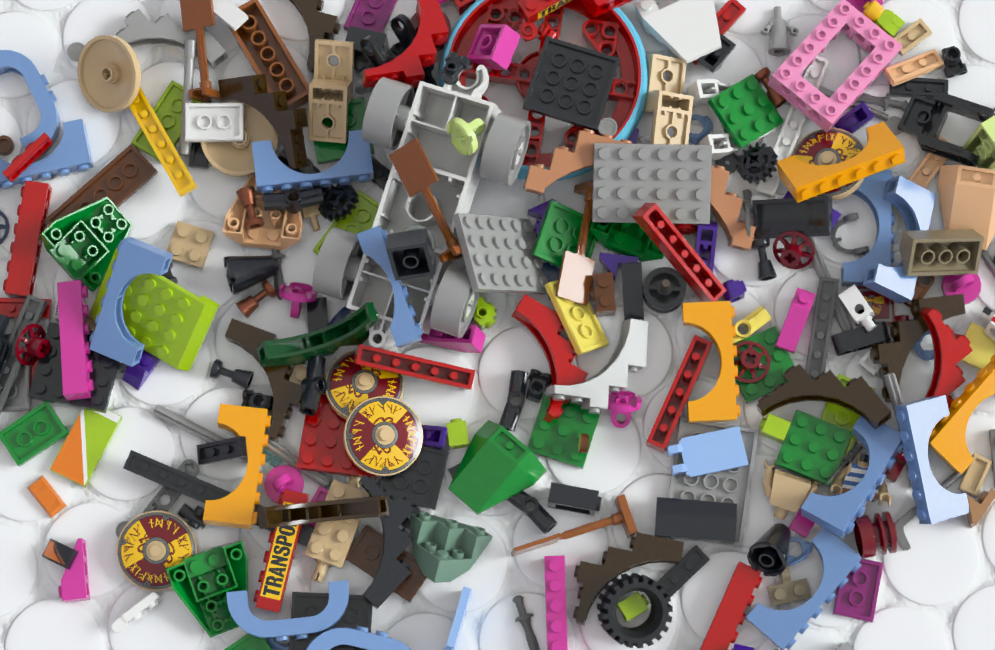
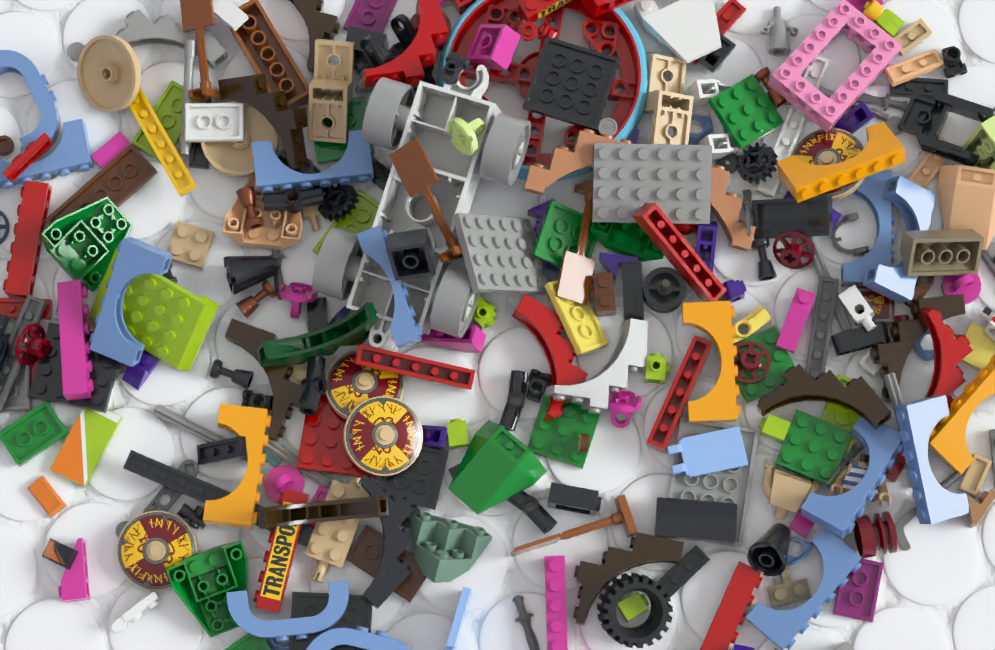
none -> dark pink tile [91,131,131,169]
none -> lime brick [644,353,670,384]

